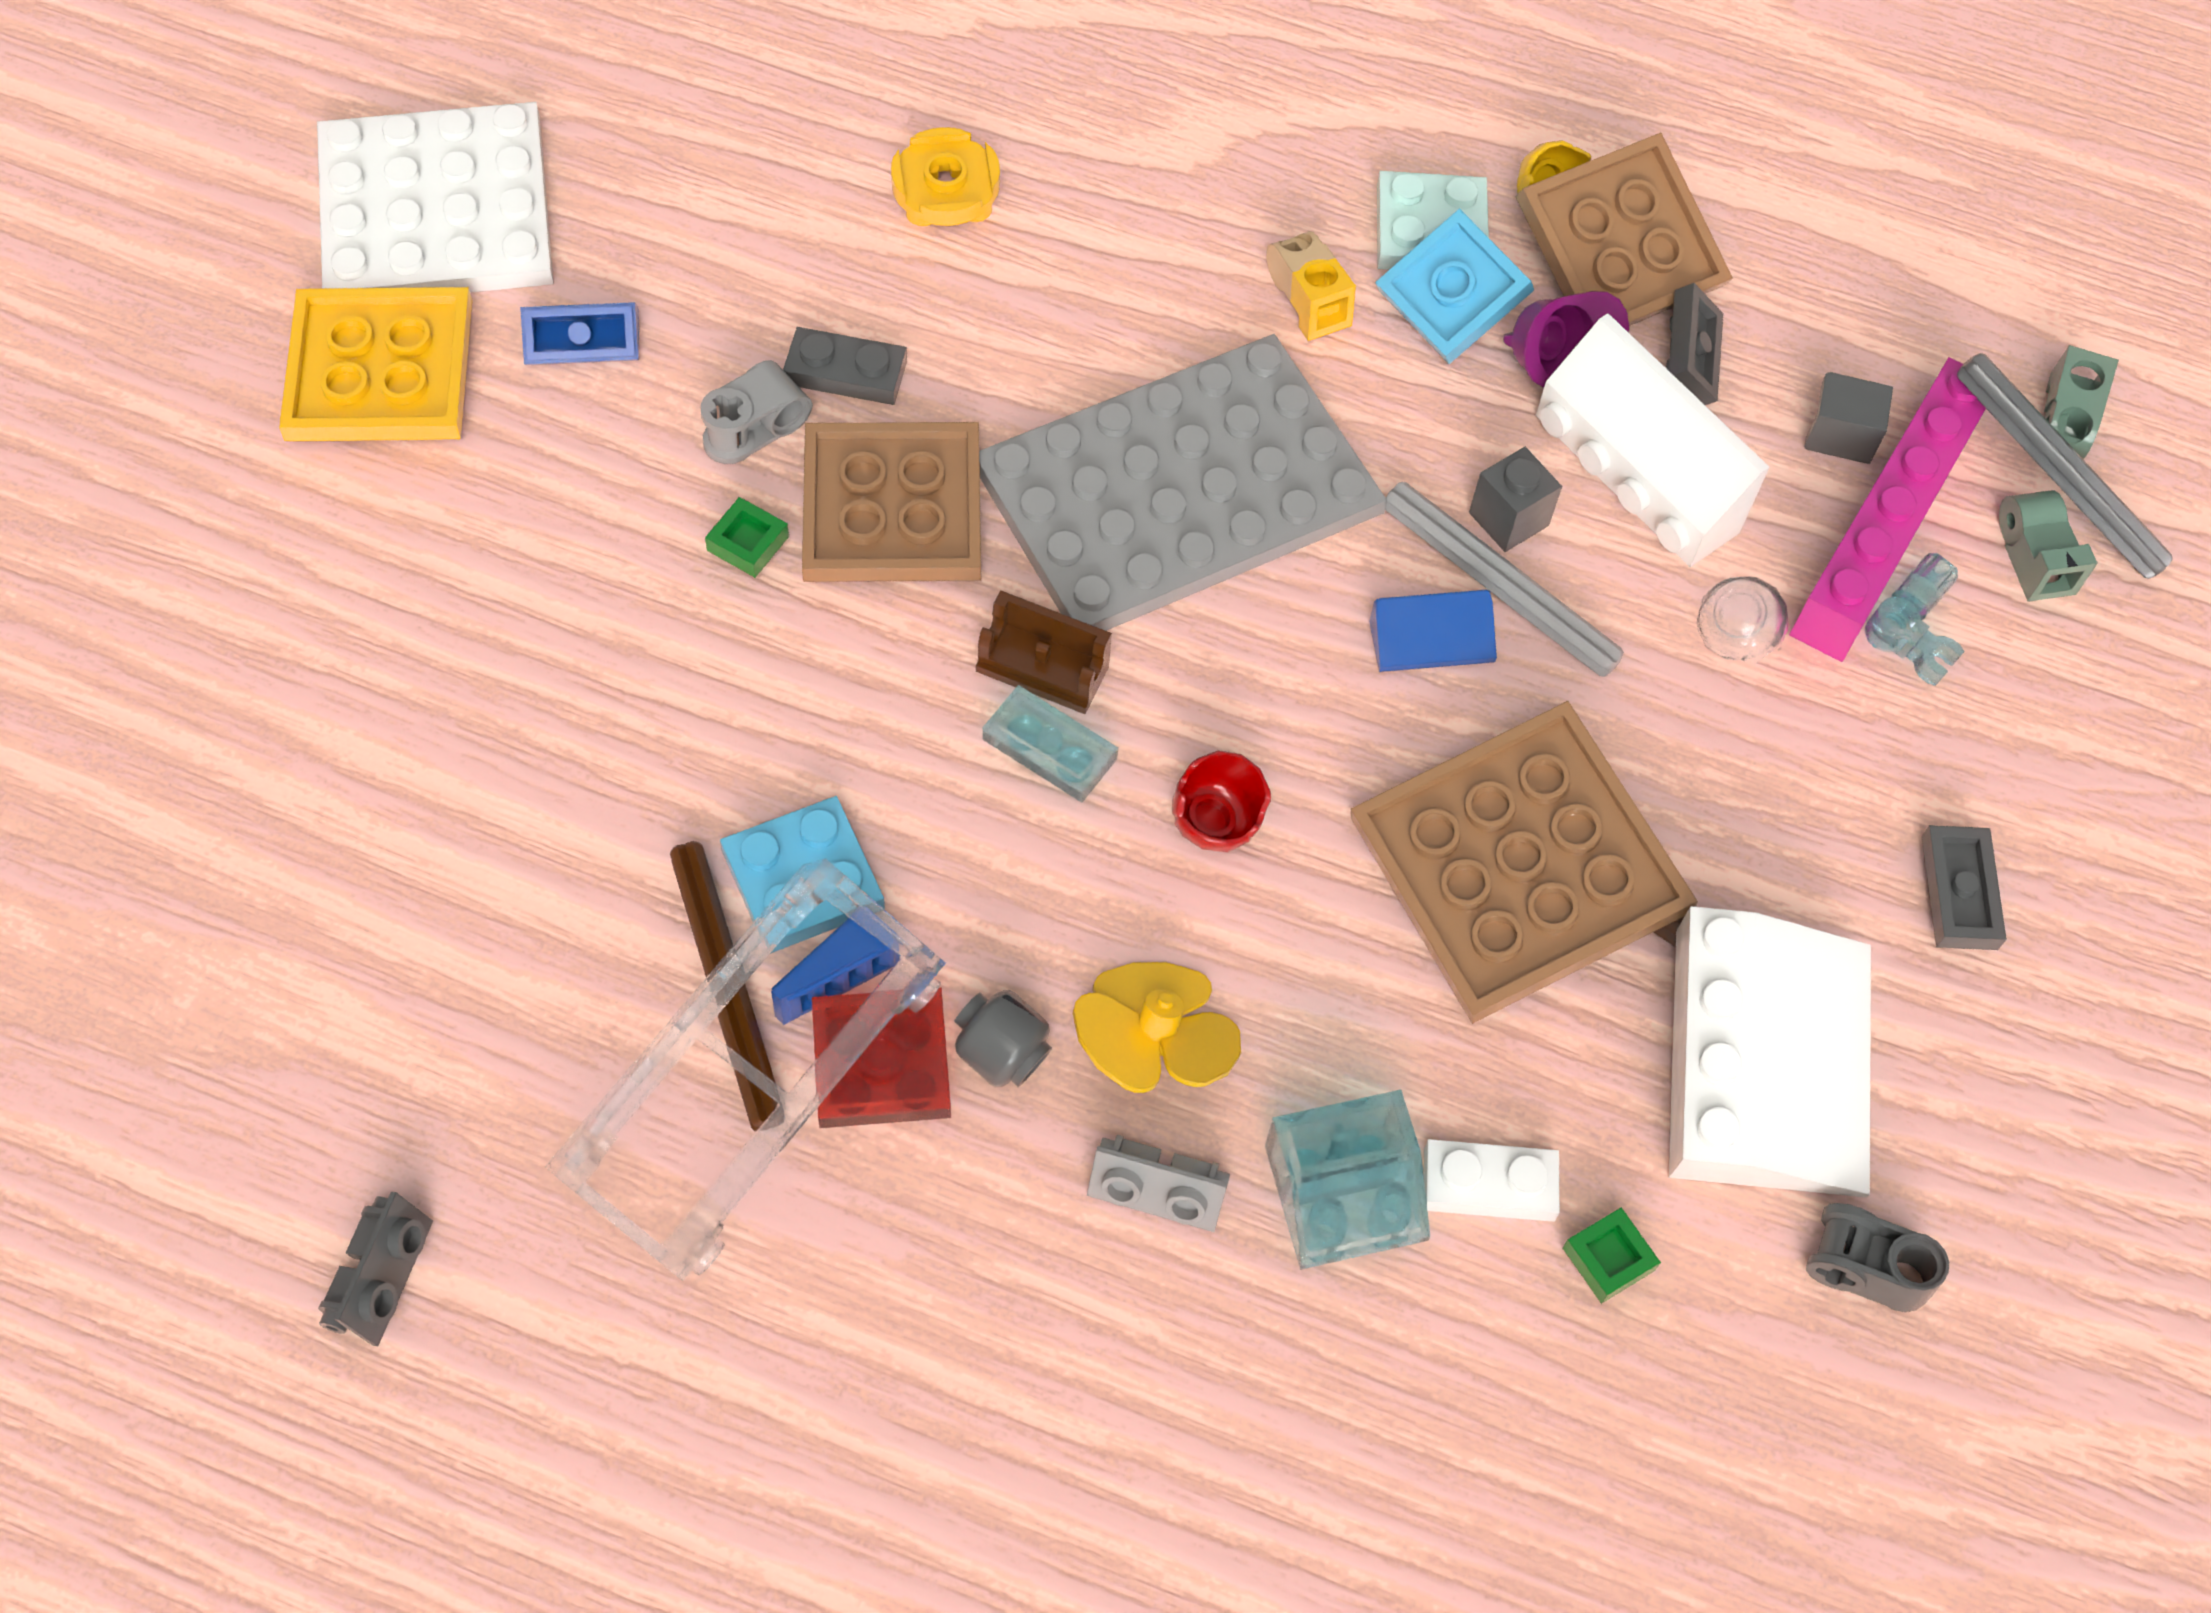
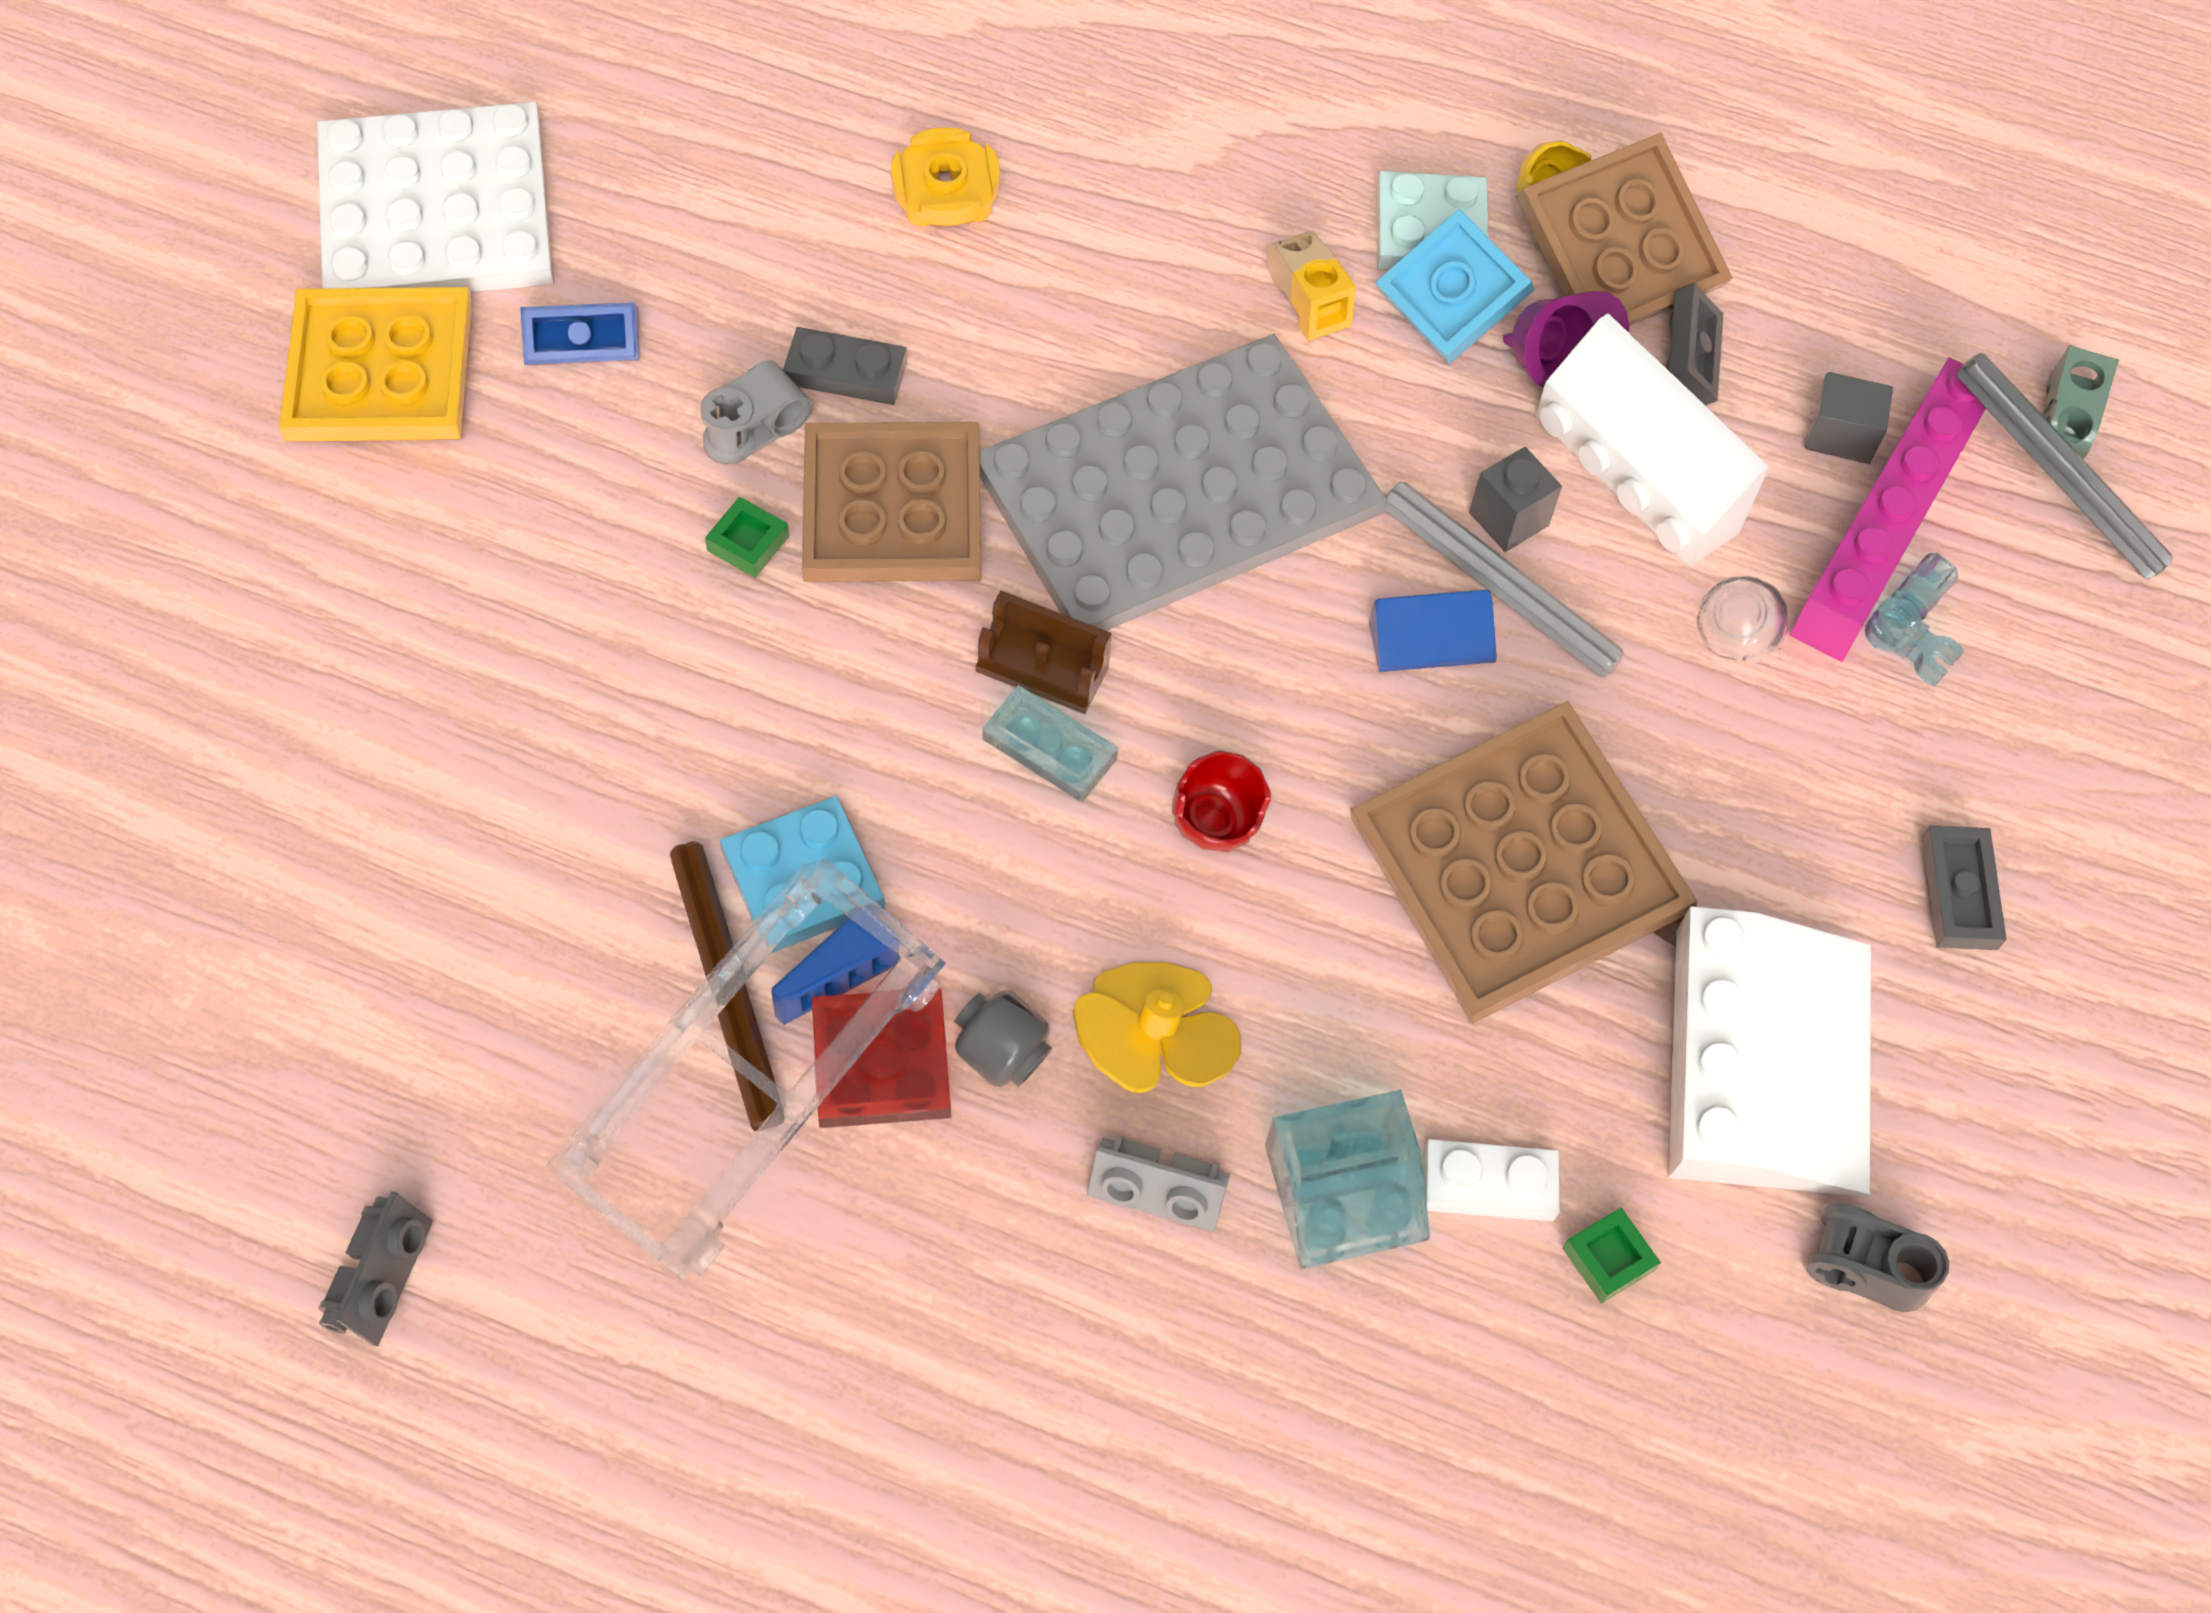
sand green leg [1999,490,2098,602] -> none

